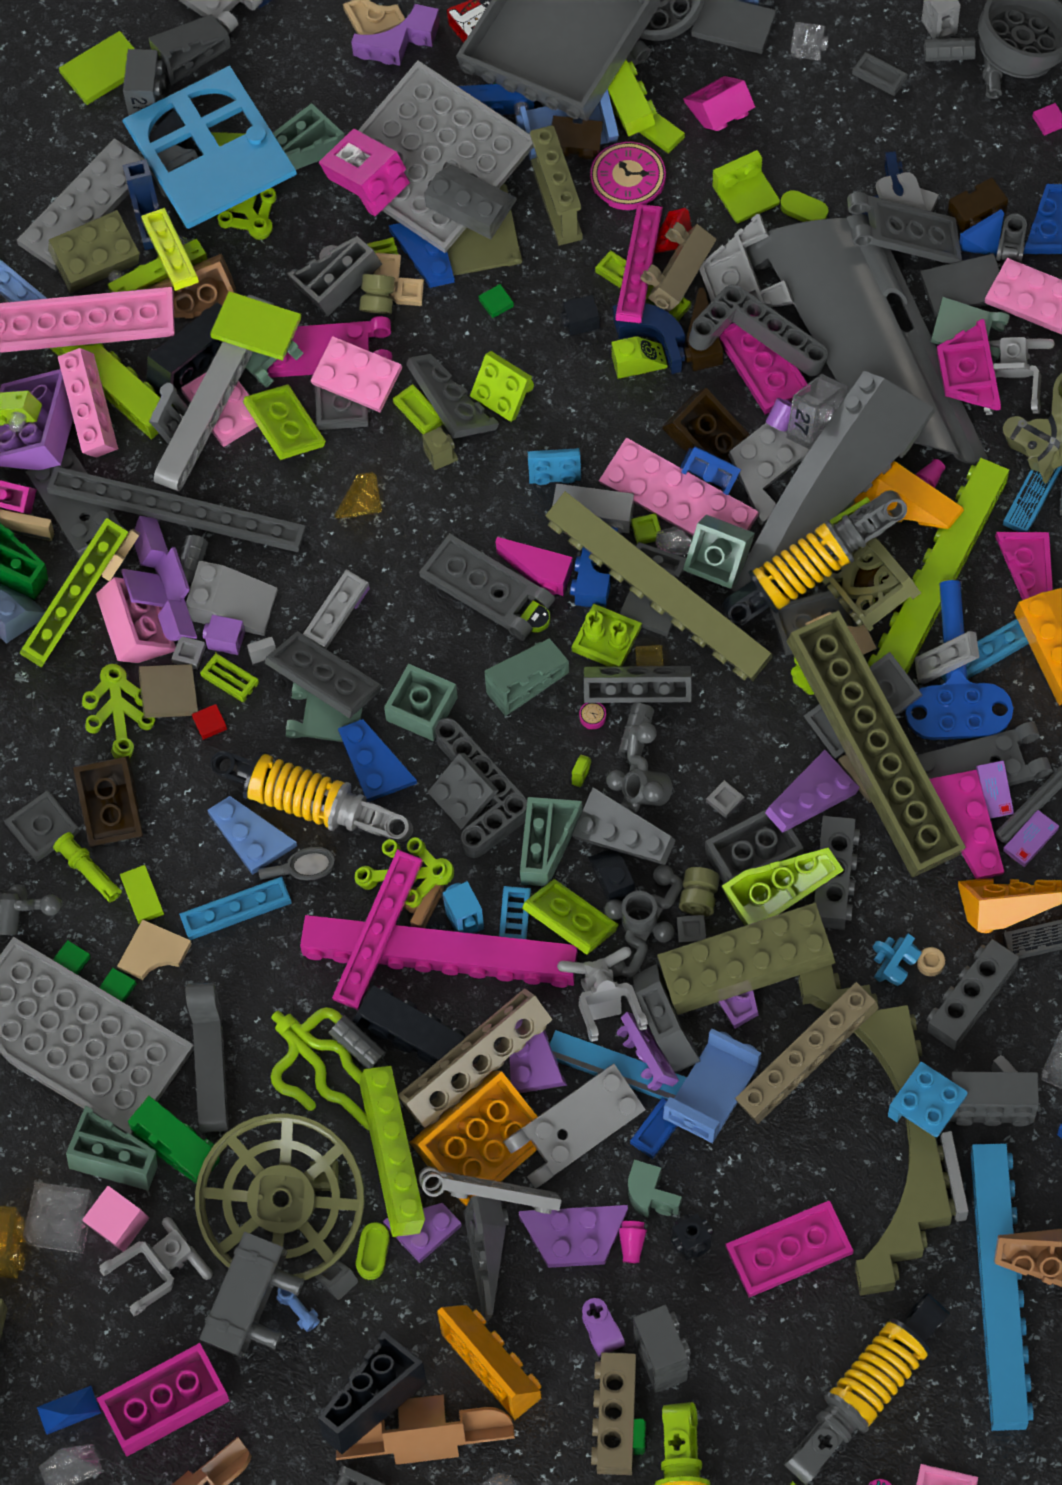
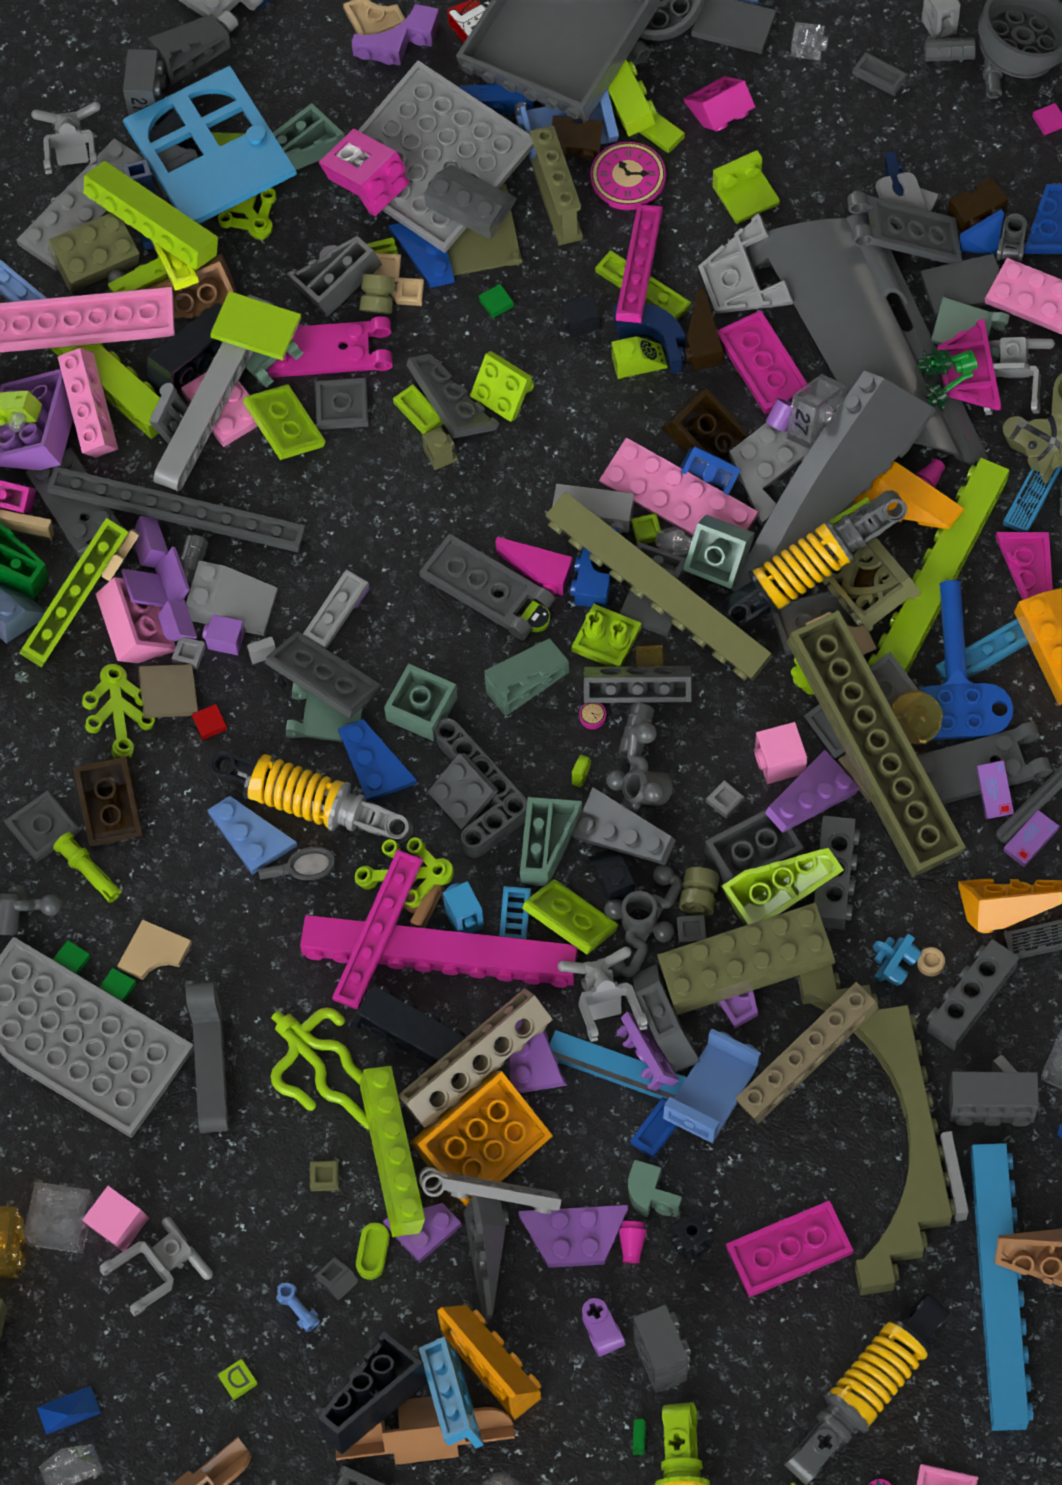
lime tile [59,31,134,105] -> none
sand green wedge [66,1105,158,1190] -> none
dark pink brick [97,1343,229,1457] -> none
lime tile [119,865,164,924] -> none
green wedge [128,1096,220,1185] -> none
dark azure tile [179,876,291,940] -> none
olive dish [195,1113,365,1281] -> none
dark grey piece [199,1232,305,1359] -> none
lime tile [200,653,259,703] -> none
bright pink plate [311,336,402,413] -> none
dark grey axle [329,1015,386,1069] -> none
clear yellow slope [334,472,382,519] -> none
light grey hinge [503,1064,646,1188] -> none
dark azure bracket [528,448,581,485] -> none
dark tan brick [591,1353,636,1475] -> none
dark tan brick [640,222,717,312] -> none
red slope [655,208,692,253] -> none
dark grey beam [689,285,828,376] -> none
lime tile [780,190,828,222] -> none
dark azure bracket [888,1062,967,1137] -> none
light grey tile [915,631,979,684] -> none
dark pink wing [930,770,1004,879] -> none
none -> light grey piece [31,102,101,174]
none -> lime brick [83,161,218,270]
none -> lime tile [217,1359,258,1400]
none -> dark azure fence [419,1336,484,1449]
none -> bright pink head [755,722,807,784]
none -> clear yellow tile [891,690,943,744]
none -> plant [918,348,978,411]

